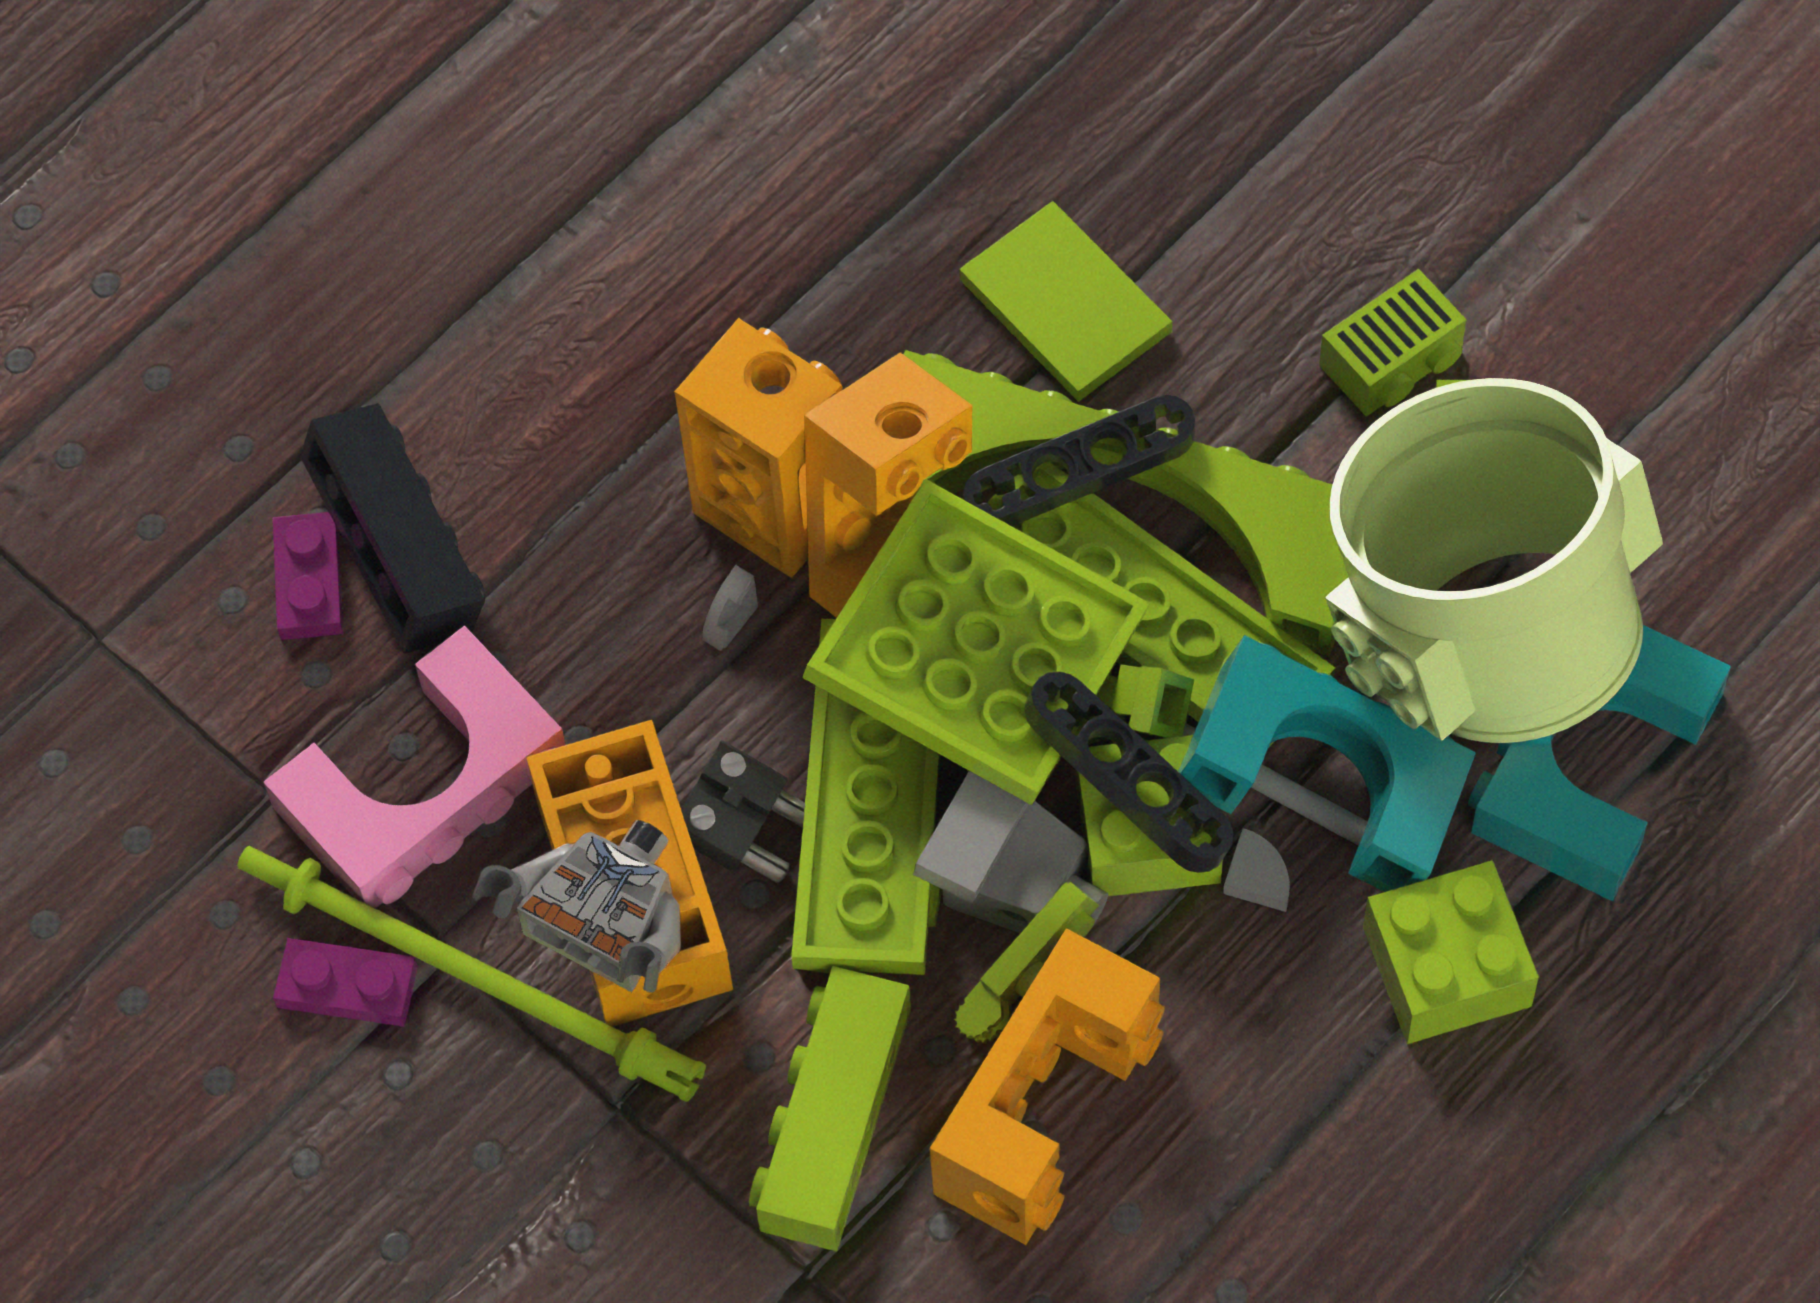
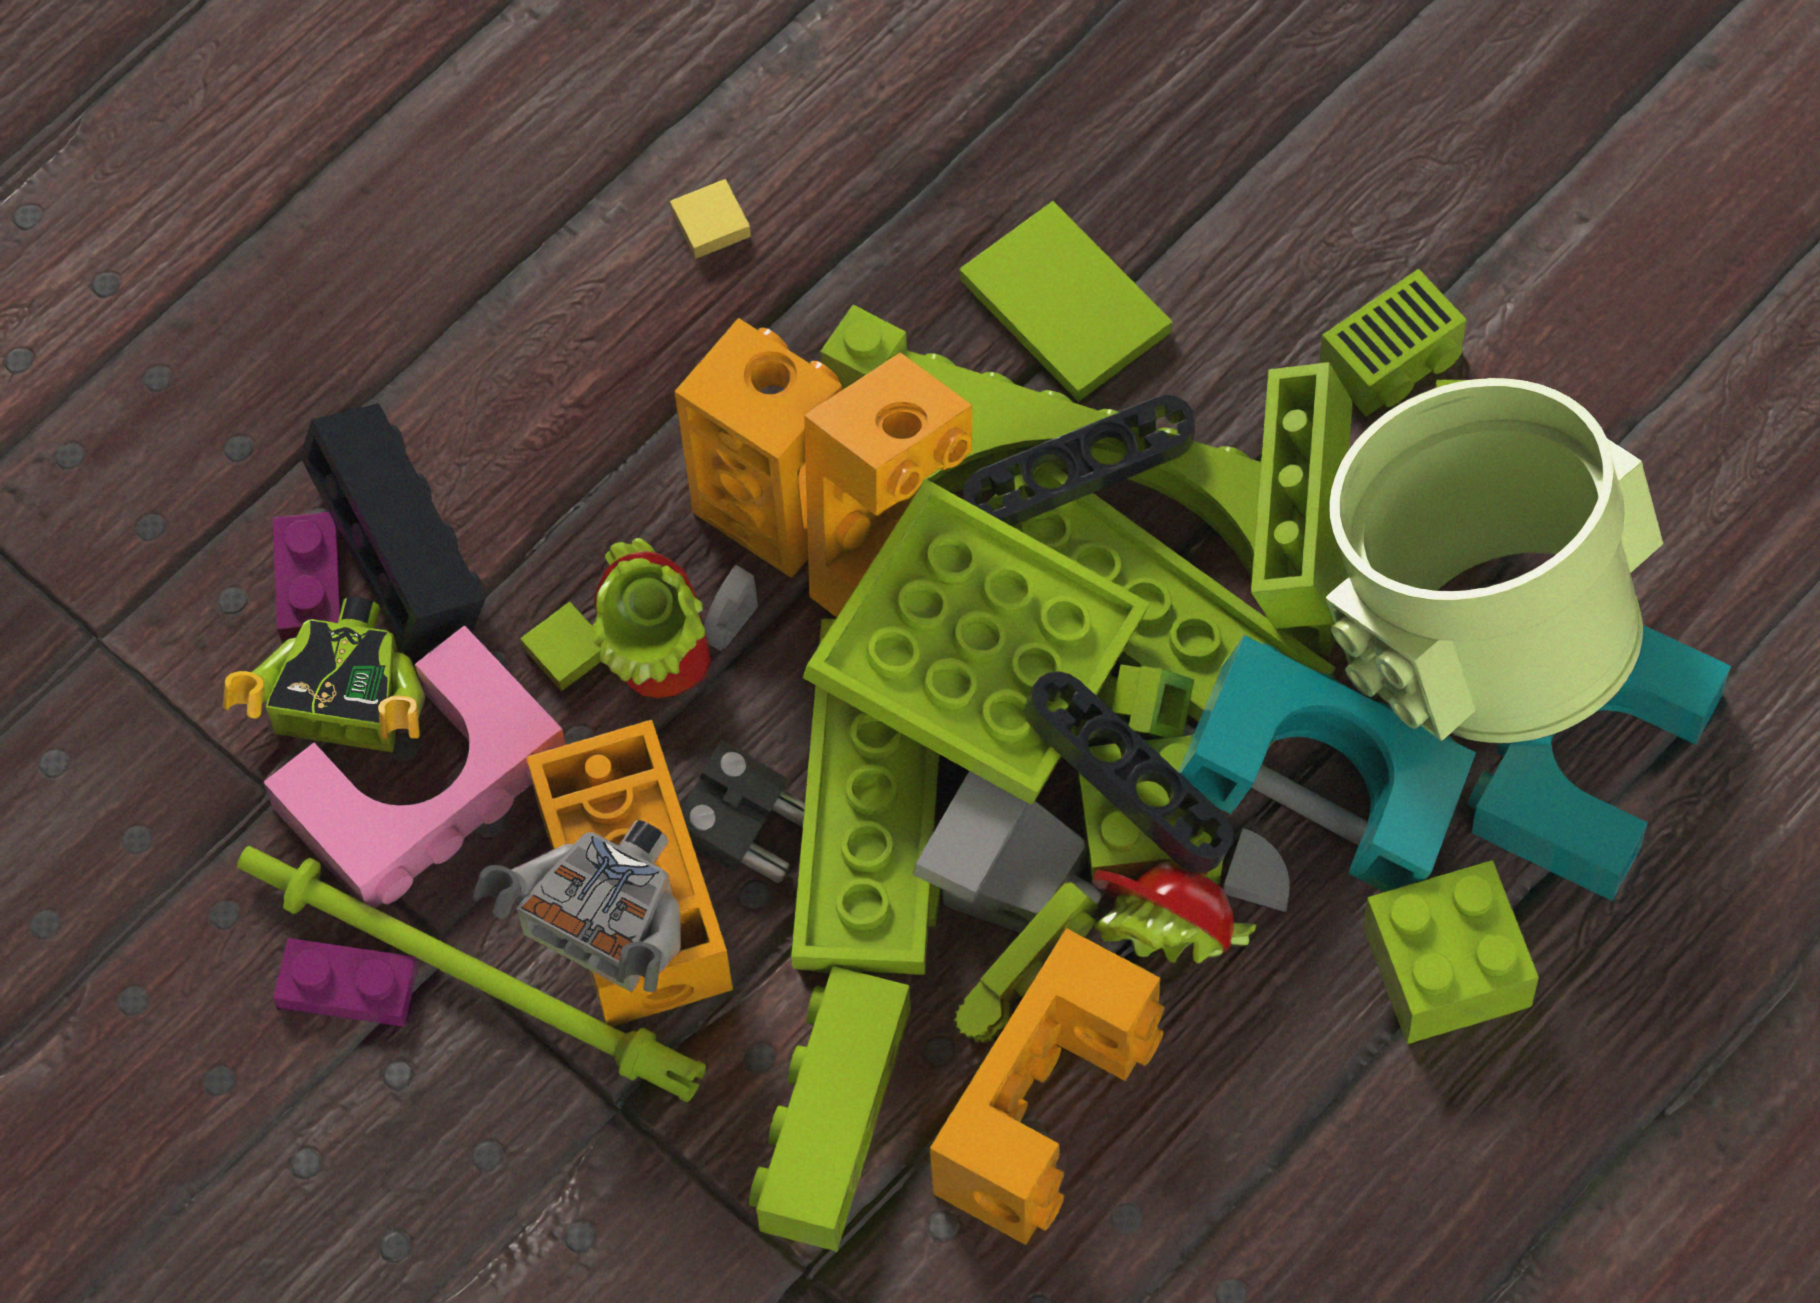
none -> torso [223,596,425,752]
none -> lime tile [520,602,601,691]
none -> lime hair [591,538,711,698]
none -> light yellow tile [670,179,751,259]
none -> lime brick [820,305,907,389]
none -> hair [1093,861,1256,963]
none -> lime brick [1251,362,1353,629]

